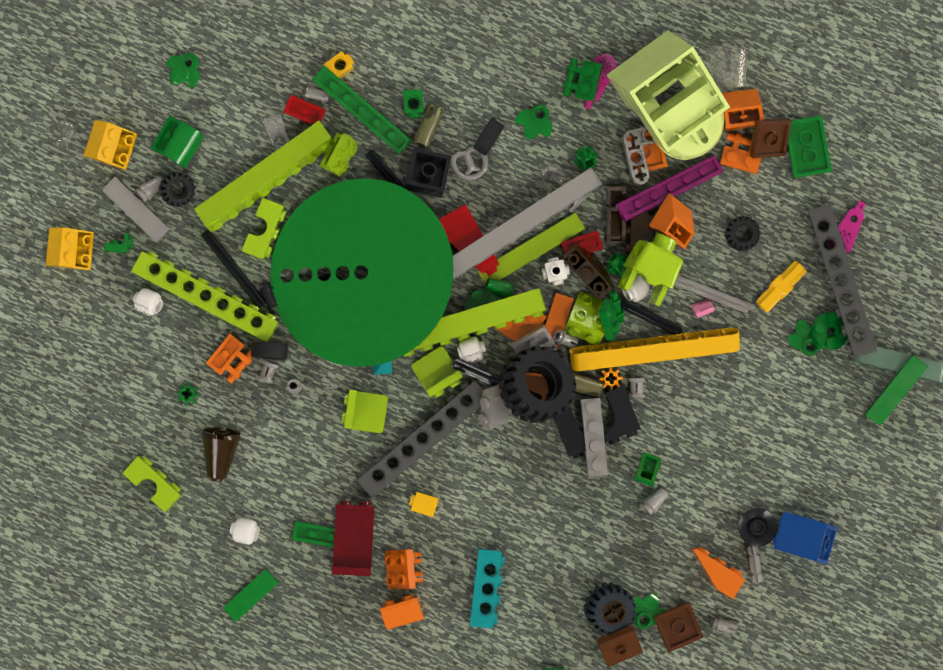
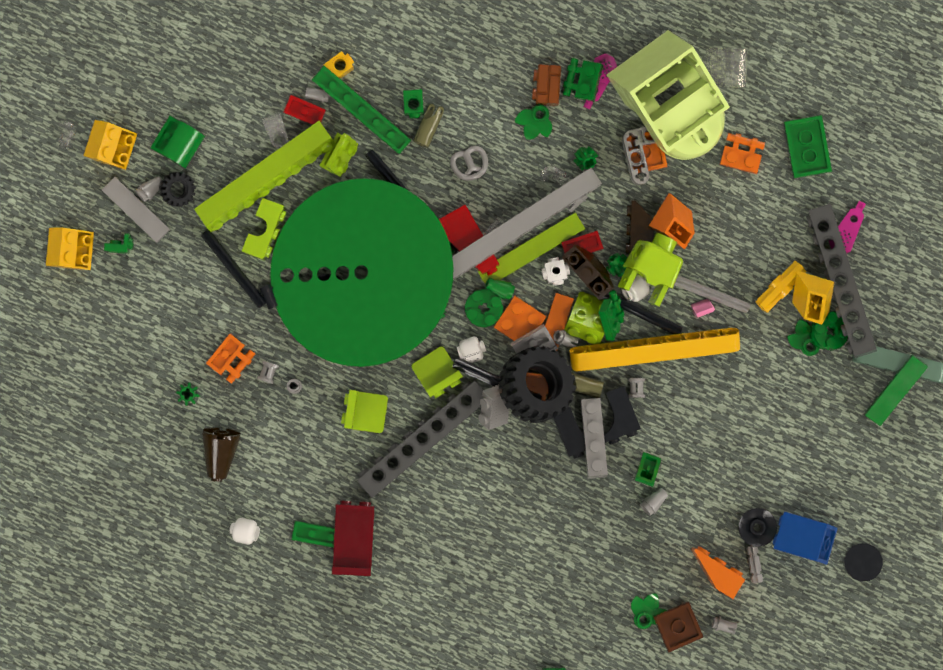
lime arch [122,456,182,512] -> none
lime brick [131,250,279,342] -> none
white head [133,288,163,316] -> none
green plate [166,53,200,89] -> none
green tile [223,569,279,622] -> none
black tyre [251,341,288,360] -> none
teal slope [373,361,393,375] -> none
orange slope [380,594,424,630] -> none
orange plate [385,549,423,589] -> none
black brick [404,148,451,198] -> none
lime brick [404,288,547,357] -> none
yellow brick [409,492,439,517] -> none
teal brick [470,548,505,629] -> none
black tyre [473,118,505,156] -> none
black wheel [584,582,637,635] -> none
reddish brown plate [597,625,643,667] -> none
light orange gear [599,367,623,391] -> none
dark brown slope [606,184,626,245] -> none
magenta tile [615,155,724,222] -> none
orange slope [722,89,764,132] -> none
black tyre [725,216,761,251] -> none
reddish brown plate [750,118,792,159] -> none
none -> dark orange brick [532,64,561,106]
none -> yellow slope [792,271,834,325]
none -> black tile [844,543,883,581]

